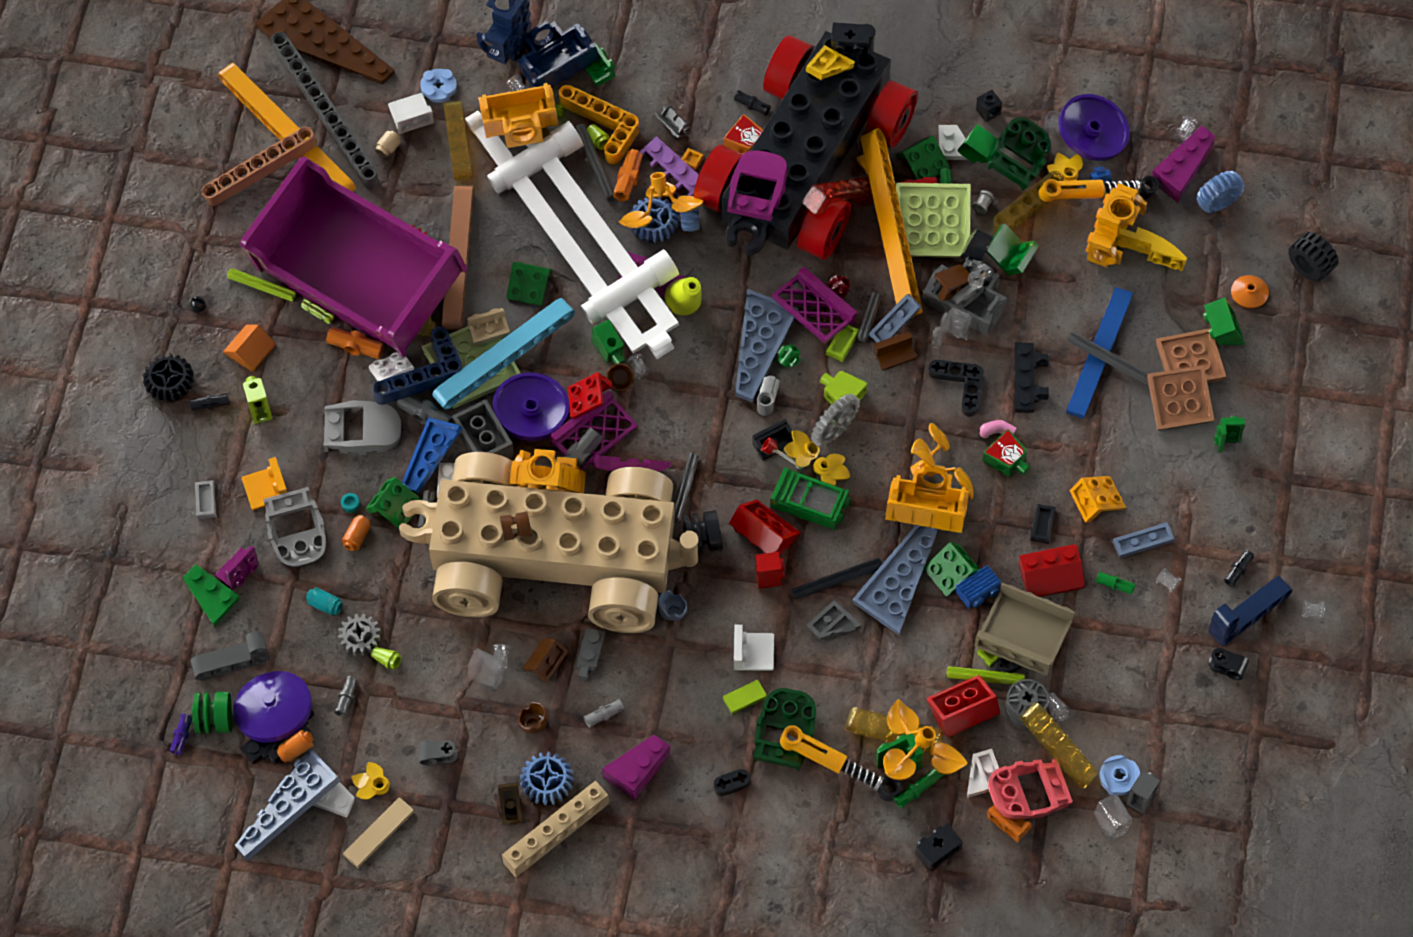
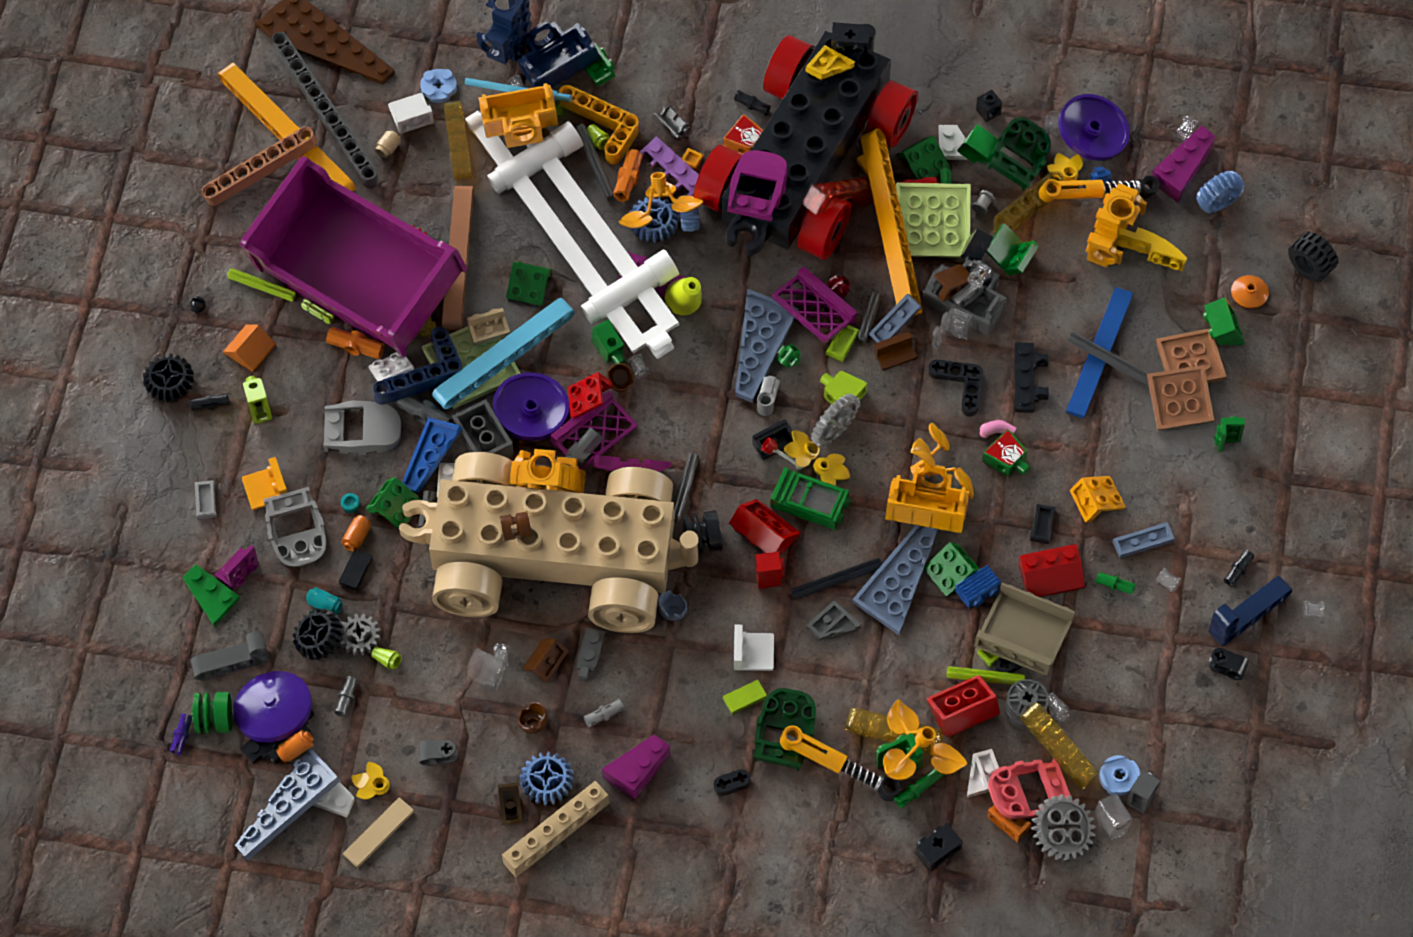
none -> black gear [292,608,344,661]
none -> black tile [338,549,373,591]
none -> medium azure bar [465,78,572,102]
none -> light grey gear [1031,794,1096,861]

